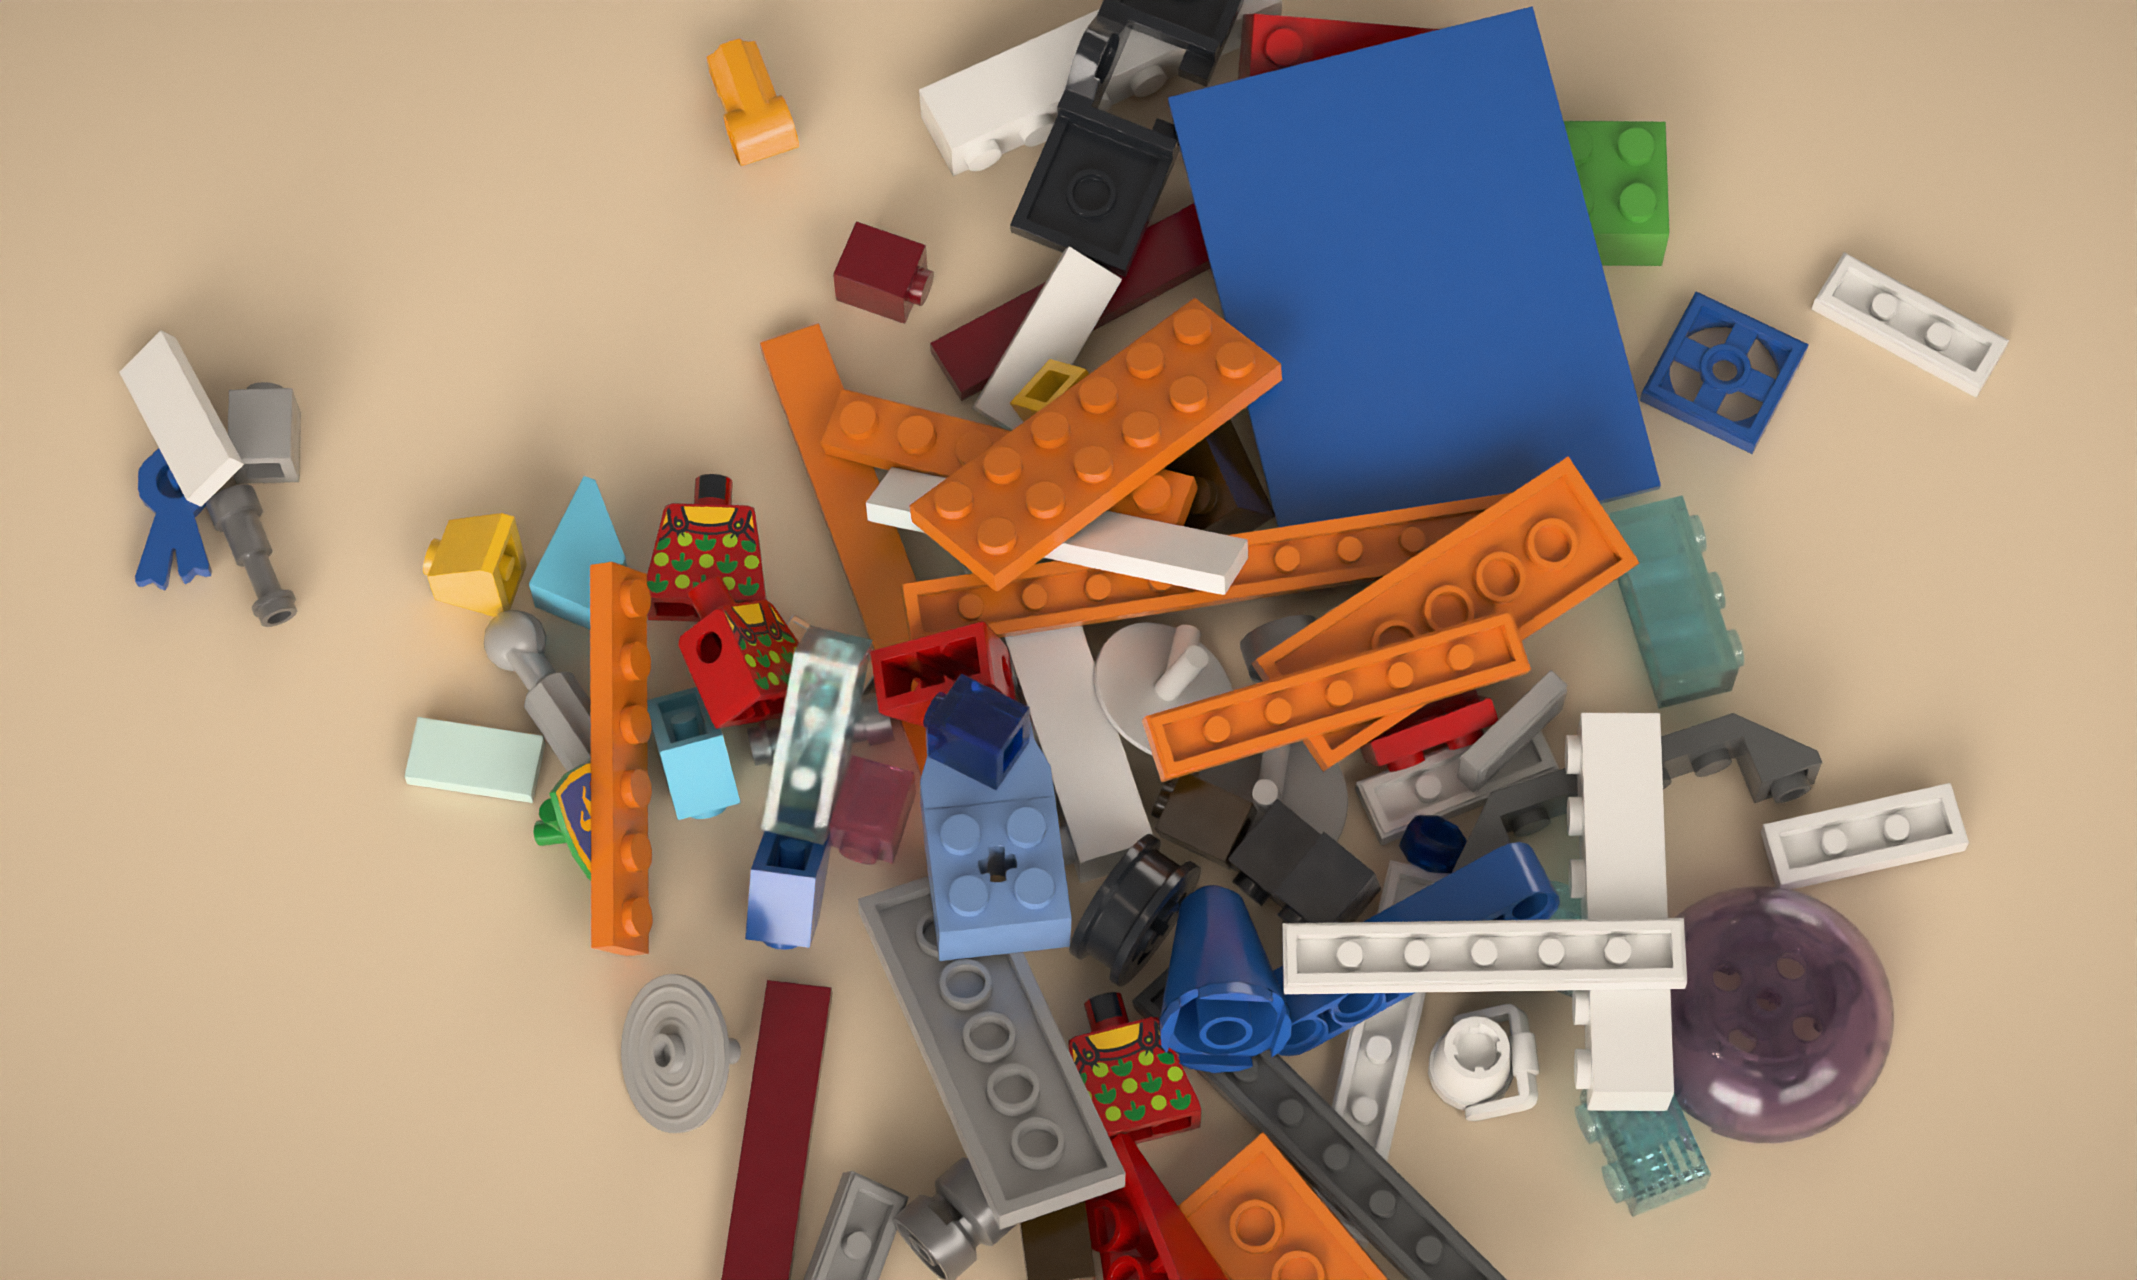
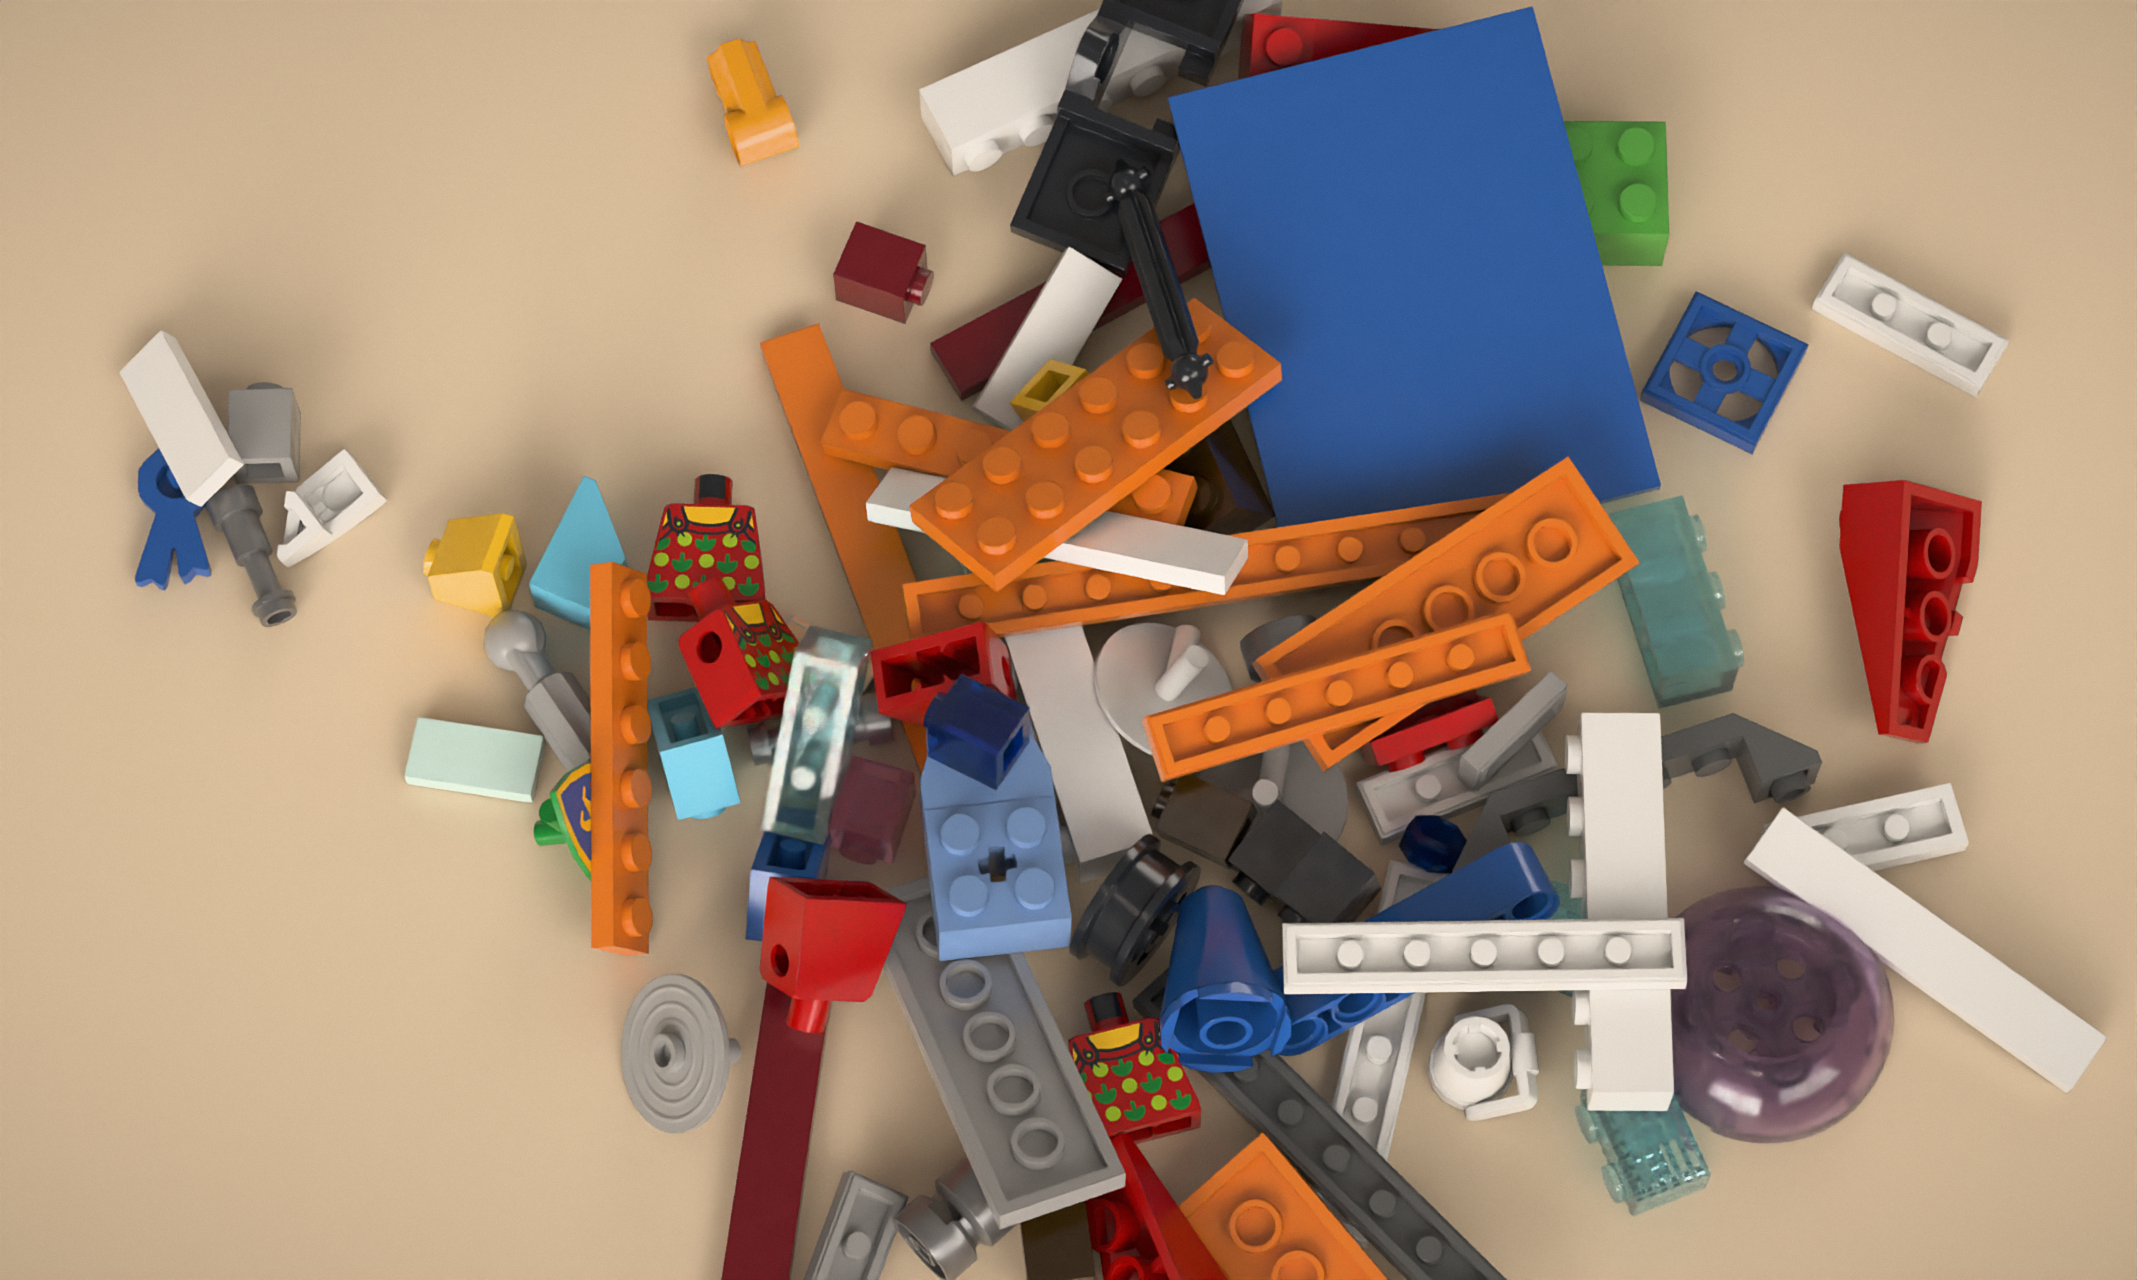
none -> white slope [277,448,388,567]
none -> red torso [759,877,907,1034]
none -> black wheel [1104,159,1214,399]
none -> white tile [1743,807,2108,1093]
none -> red wedge [1839,480,1982,743]

